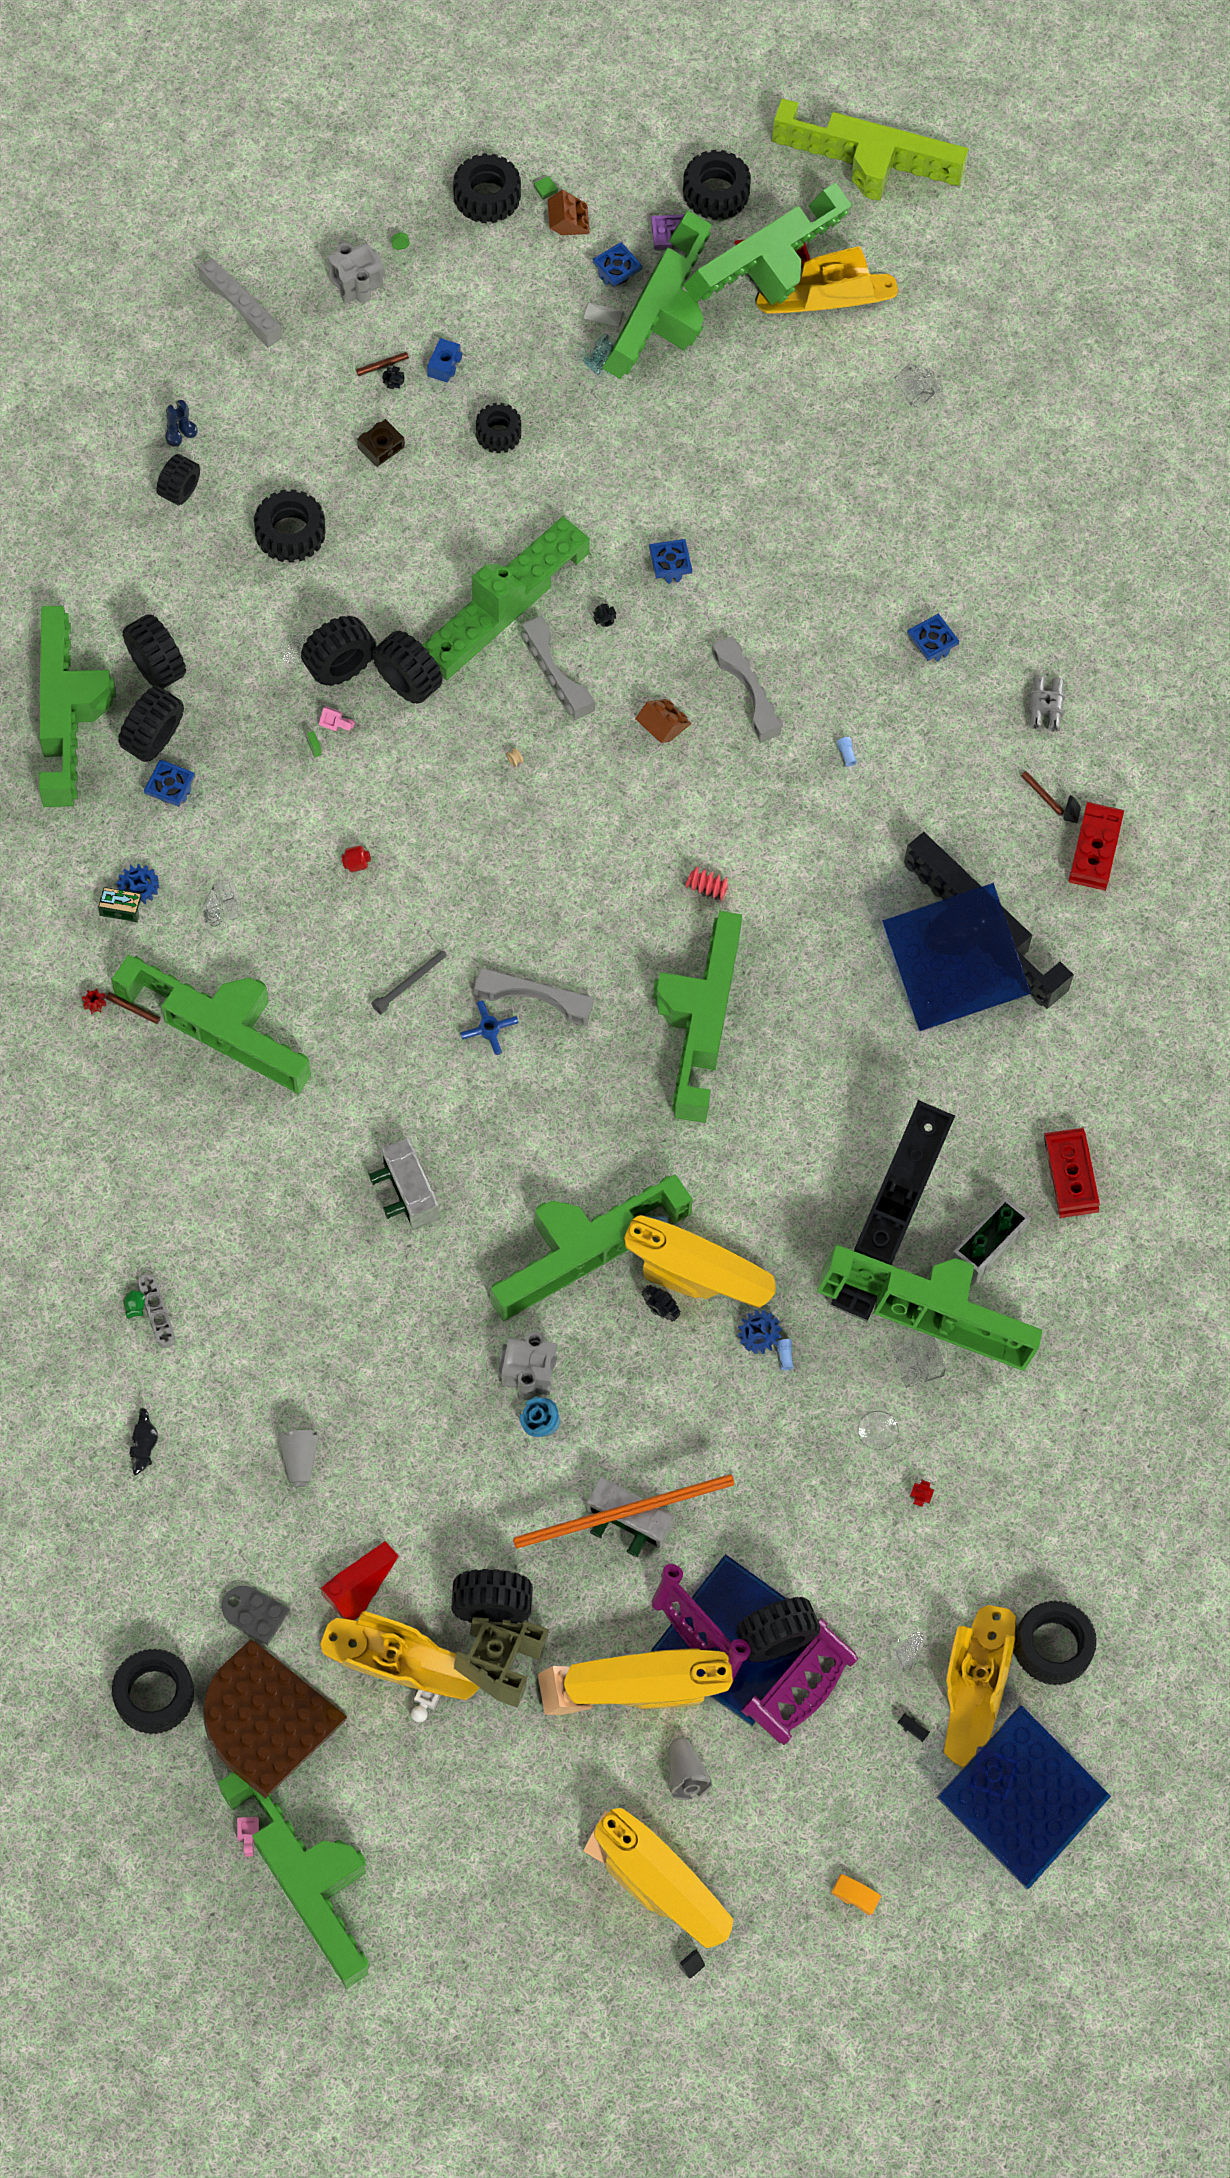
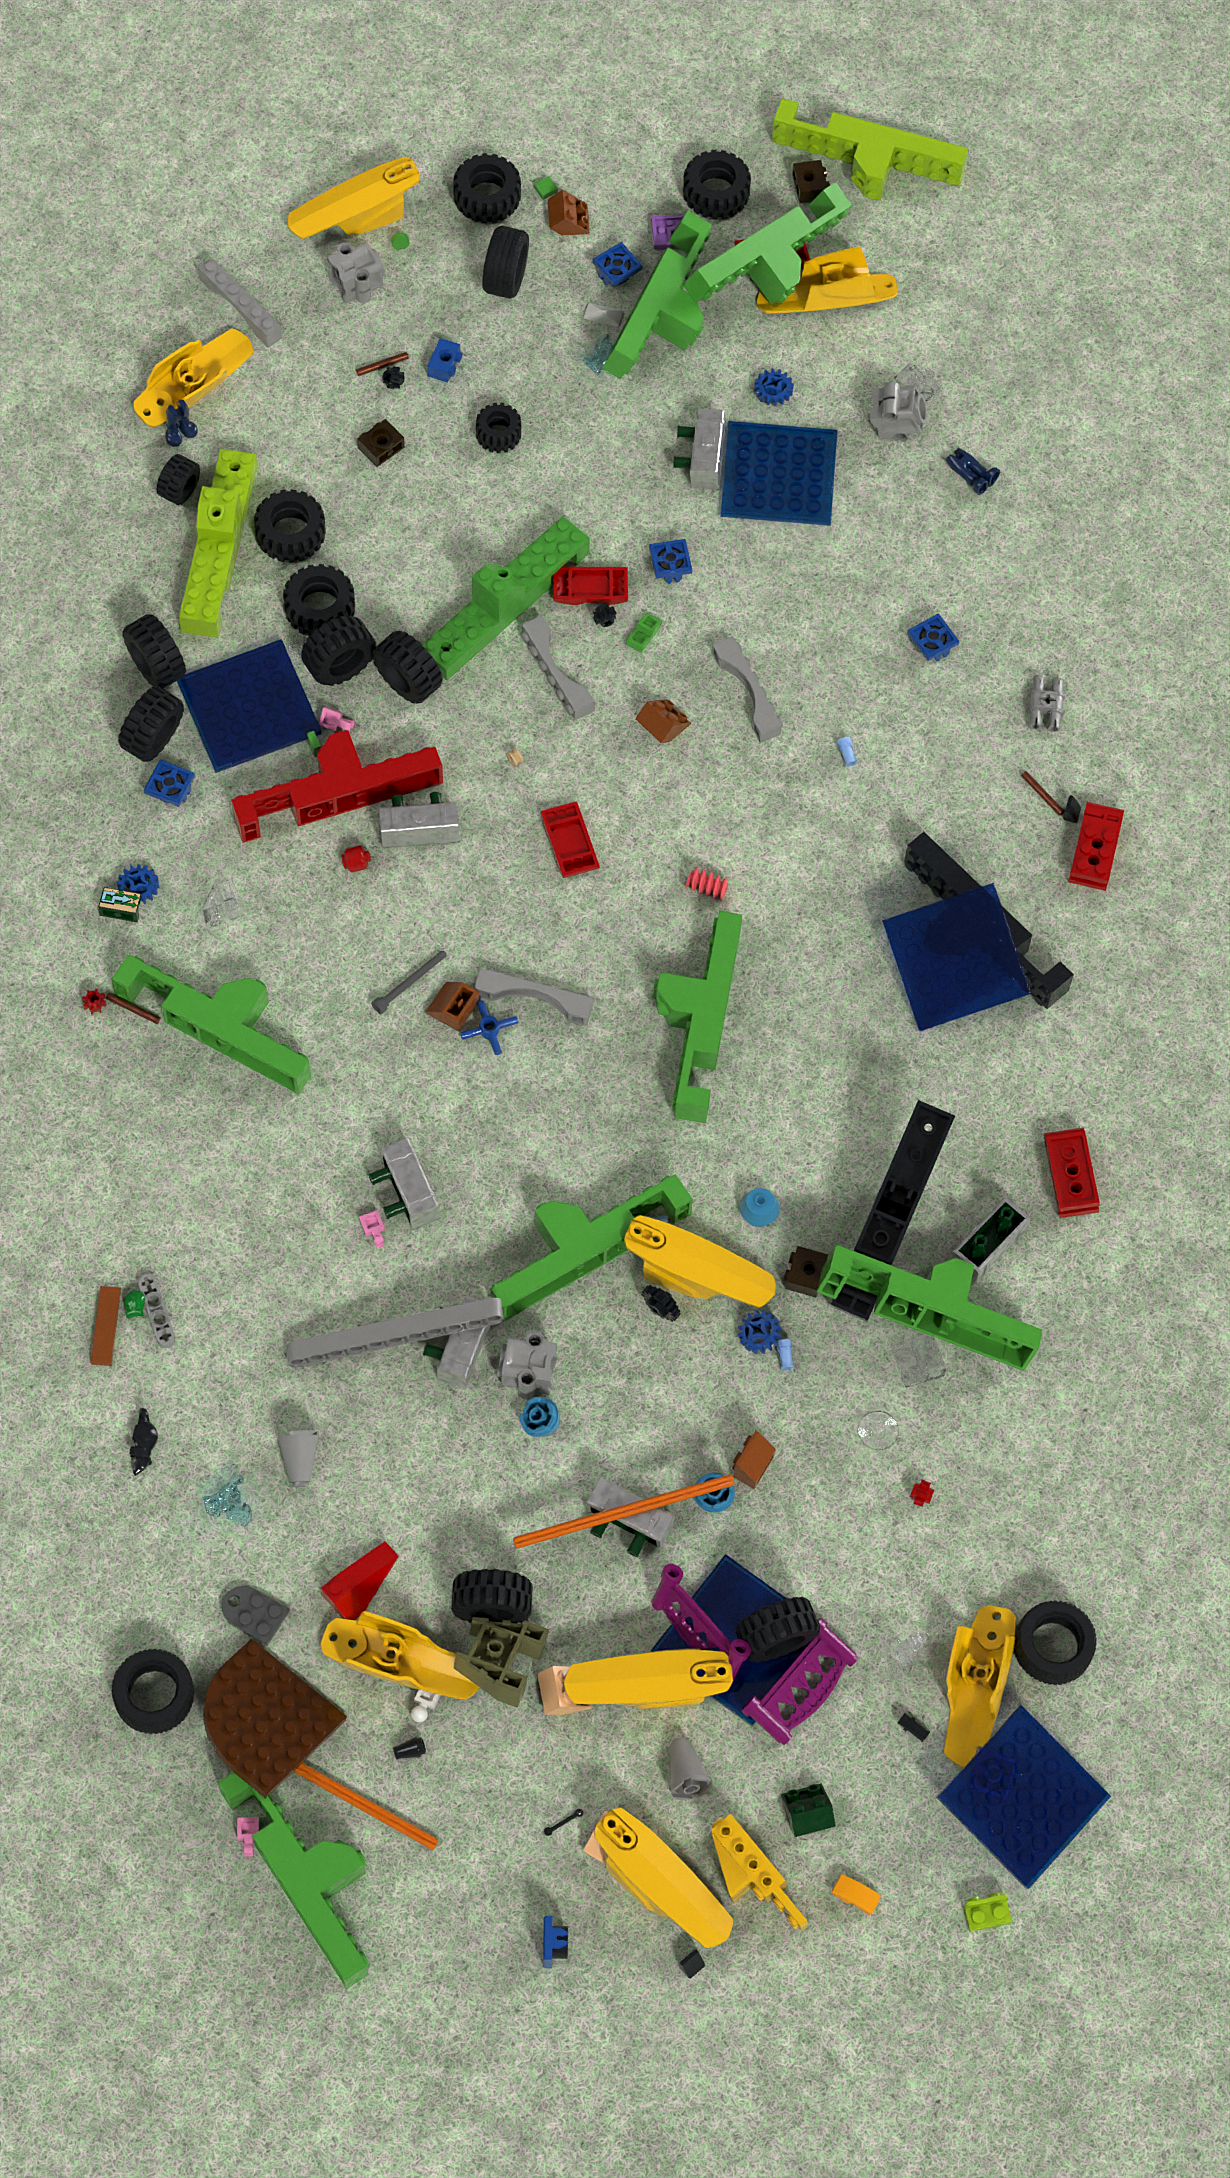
bright green piece [39,606,116,807] -> none
none -> dark orange tile [91,1286,121,1366]
none -> yellow piece [133,328,254,428]
none -> clear blue tile [177,639,322,773]
none -> lime piece [179,449,258,638]
none -> clear light blue animal [203,1475,252,1527]
none -> red piece [231,730,443,843]
none -> black tyre [283,564,355,636]
none -> light grey beam [286,1298,504,1367]
none -> yellow piece [288,157,420,239]
none -> orange axle [294,1763,438,1850]
none -> bright pink plate [359,1210,385,1249]
none -> flat silver piece [379,792,459,848]
none -> black cone [393,1737,426,1759]
none -> flat silver piece [423,1296,490,1389]
none -> dark orange slope [425,981,479,1032]
none -> black tyre [482,225,529,299]
none -> red slope [540,801,600,878]
none -> blue piece [543,1916,568,1968]
none -> black hinge [544,1809,584,1836]
none -> red slope [553,567,628,605]
none -> bright green slope [625,612,662,653]
none -> flat silver piece [673,409,725,489]
none -> dark azure cone [694,1472,735,1513]
none -> yellow wedge [711,1814,808,1932]
none -> clear blue tile [720,421,837,526]
none -> dark orange slope [732,1430,776,1489]
none -> dark azure cone [740,1188,780,1227]
none -> blue gear [754,368,794,406]
none -> dark green slope [781,1783,836,1837]
none -> dark brown brick [783,1246,828,1298]
none -> dark brown brick [792,160,830,203]
none -> light grey piece [870,382,927,442]
none -> dark blue piece [946,448,1001,495]
none -> lime bracket [964,1892,1012,1932]

